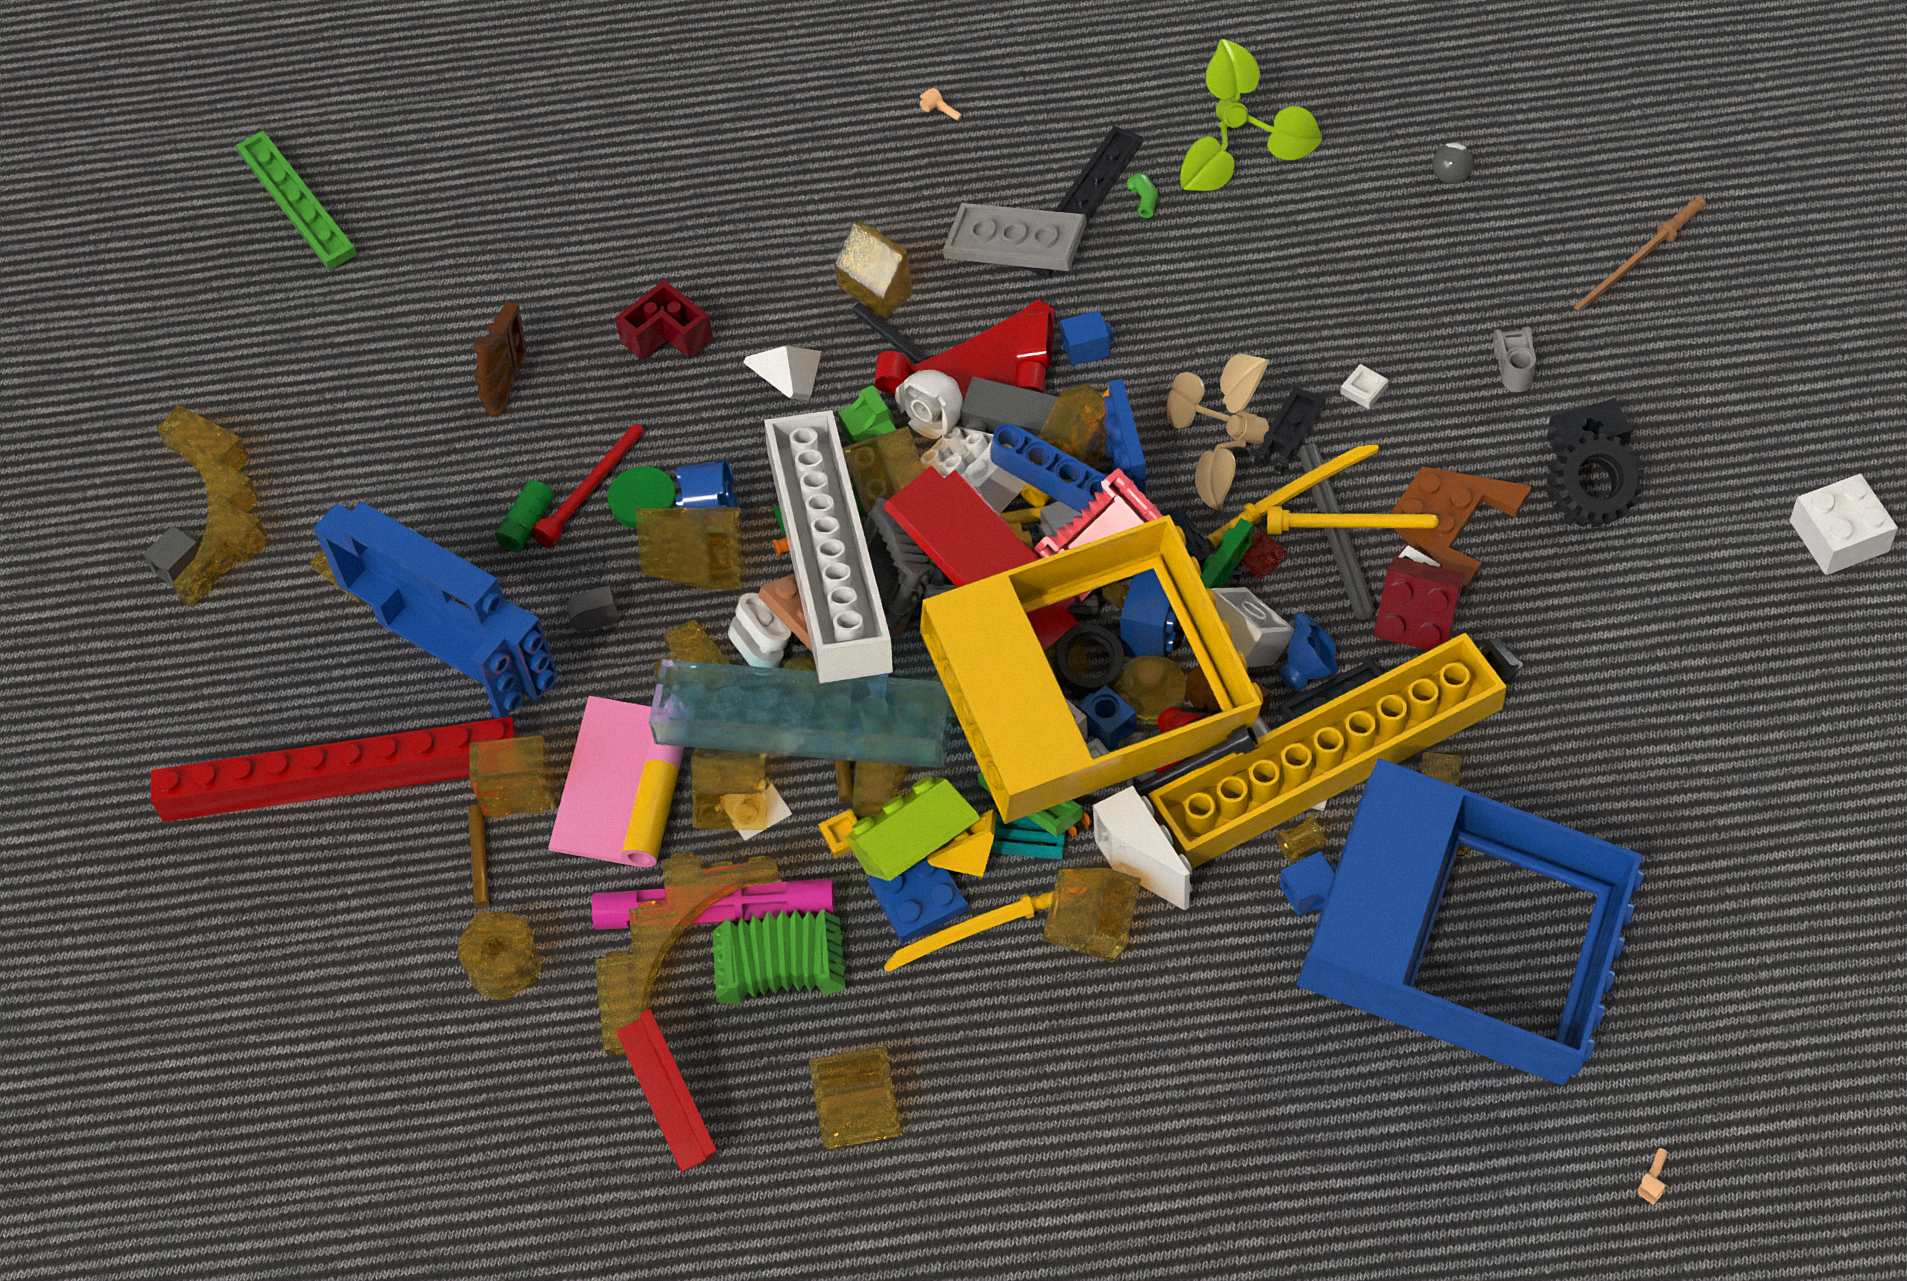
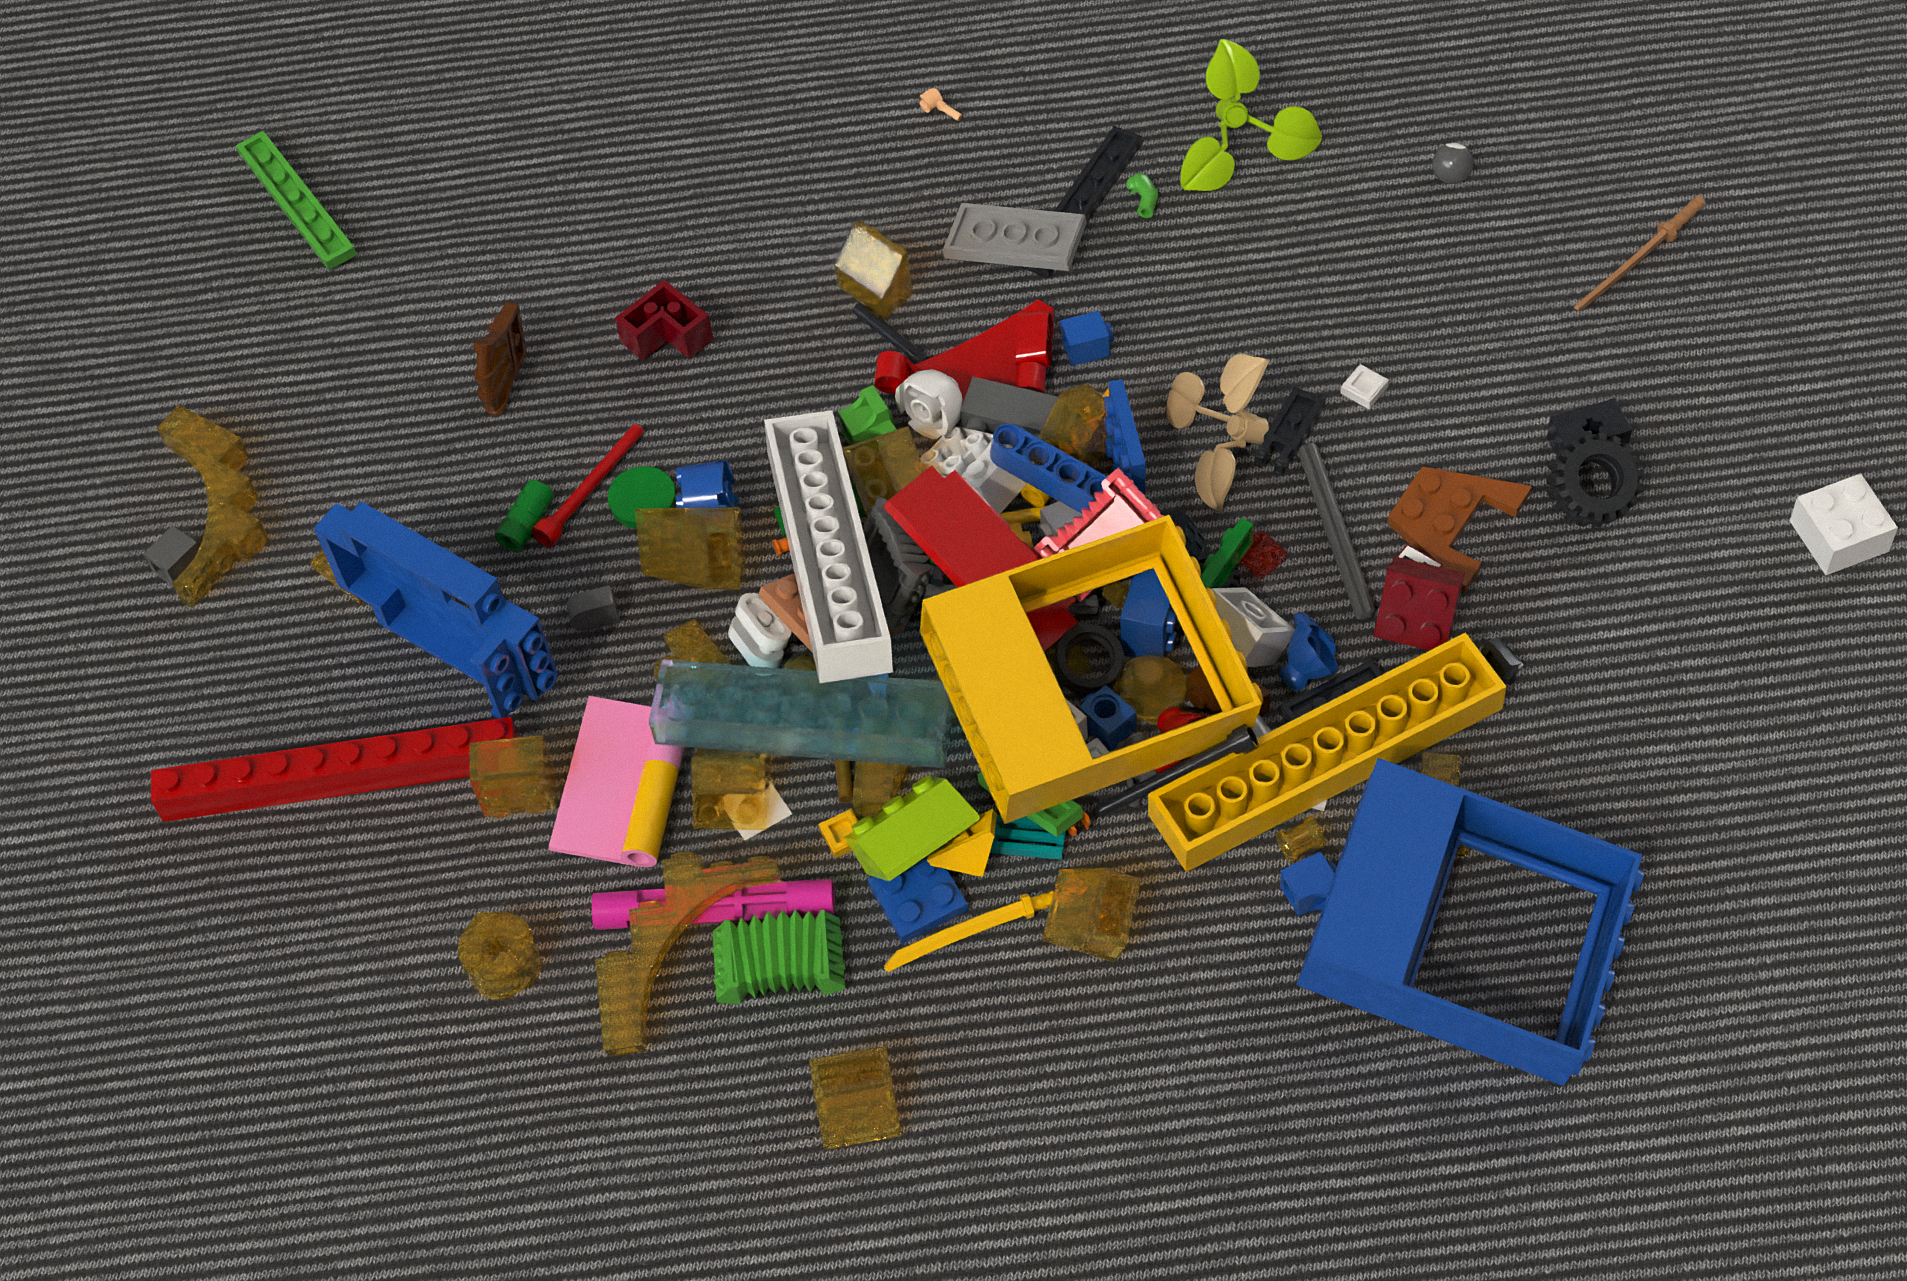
pearl gold bar [468,805,489,908] -> none
red fence [616,1009,717,1173] -> none
white slope [743,346,822,401] -> none
white slope [1093,786,1192,910] -> none
yellow sword [1206,445,1379,549] -> none
yellow piece [1267,506,1439,534] -> none
light grey piece [1493,326,1536,392] -> none
light nougat hand [1637,1148,1667,1205] -> none

